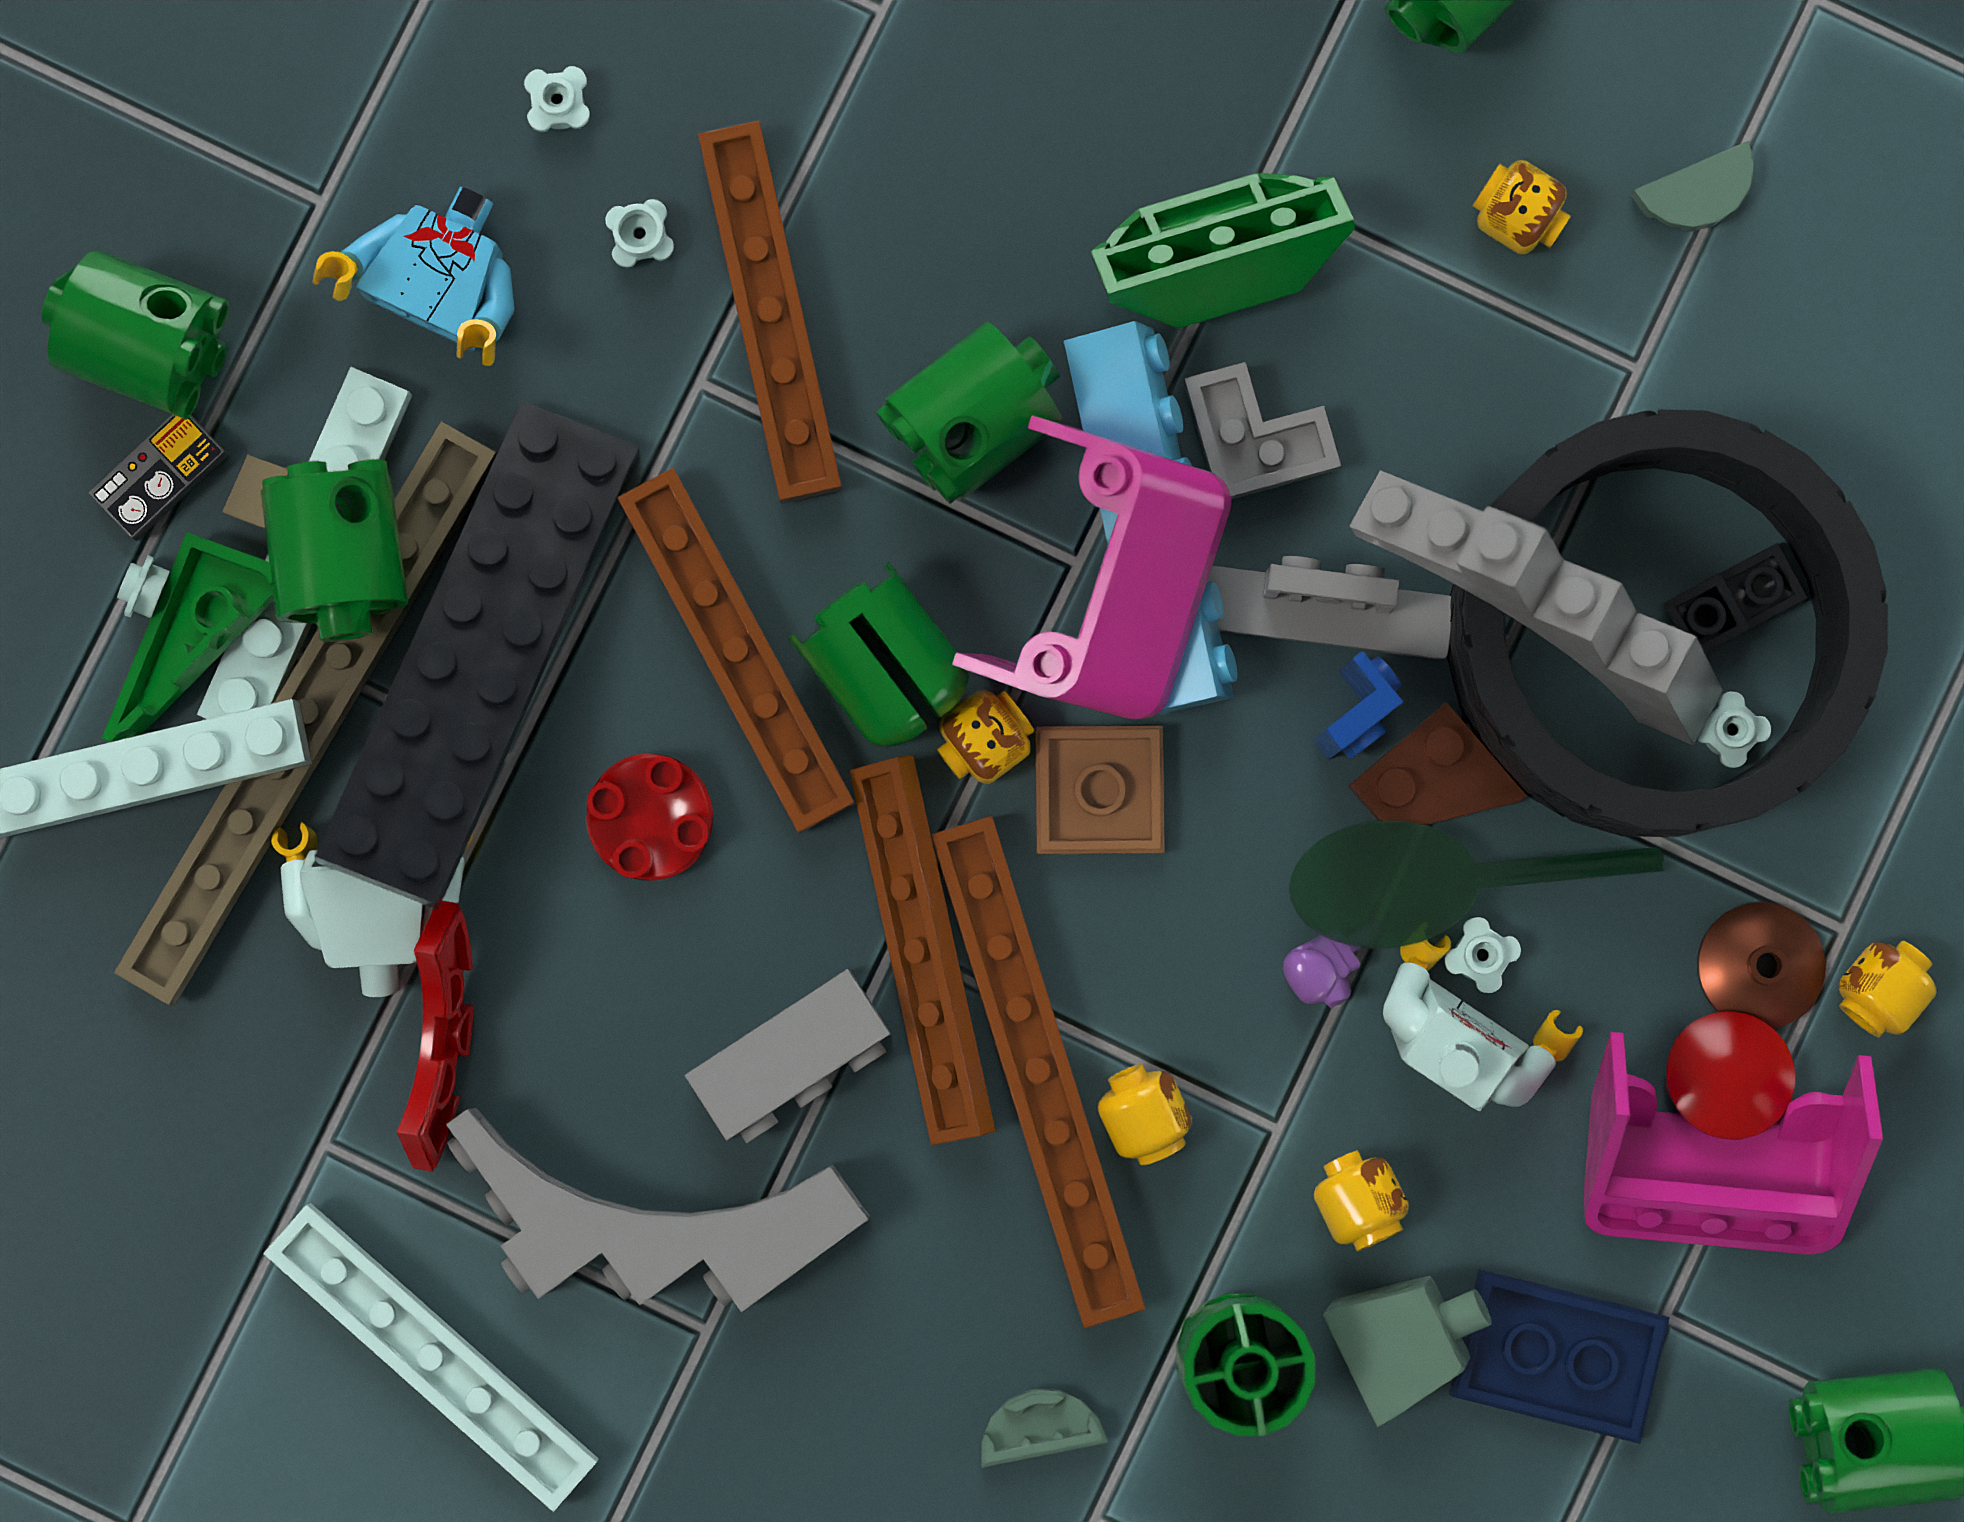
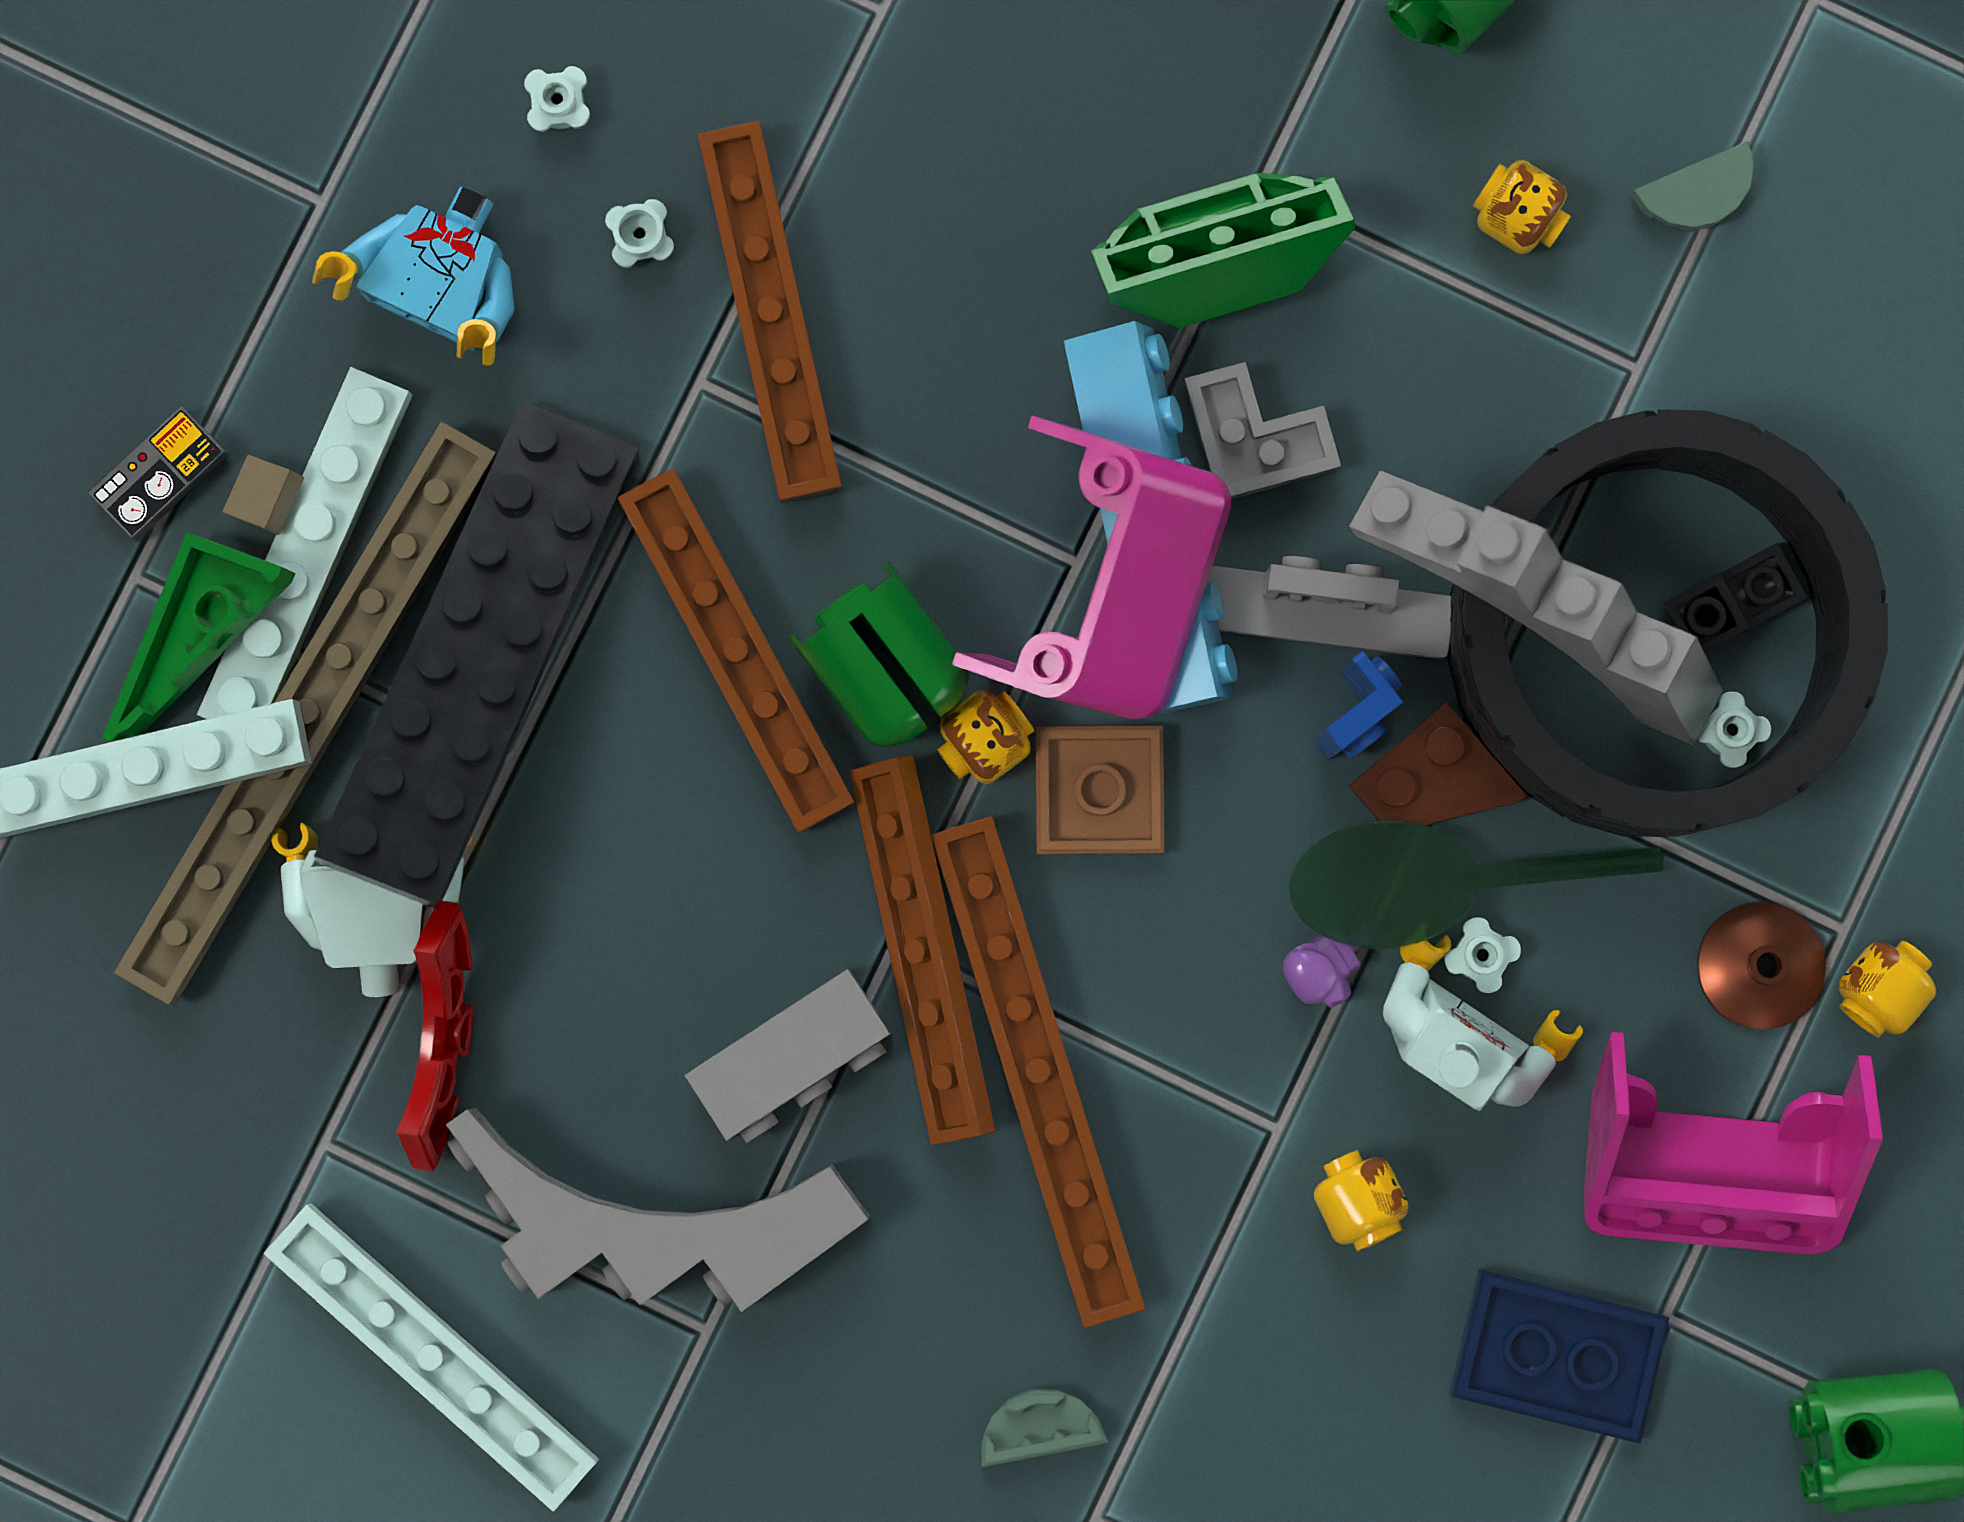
green cylinder [41,249,230,420] -> none
light aqua plate [117,555,170,618] -> none
green cylinder [260,459,408,642] -> none
red dish [586,753,713,881] -> none
green cylinder [876,322,1063,504] -> none
yellow head [1097,1064,1192,1165] -> none
green cylinder [1176,1293,1315,1436] -> none
sand green torso [1323,1276,1491,1427] -> none
red dish [1664,1011,1795,1140] -> none

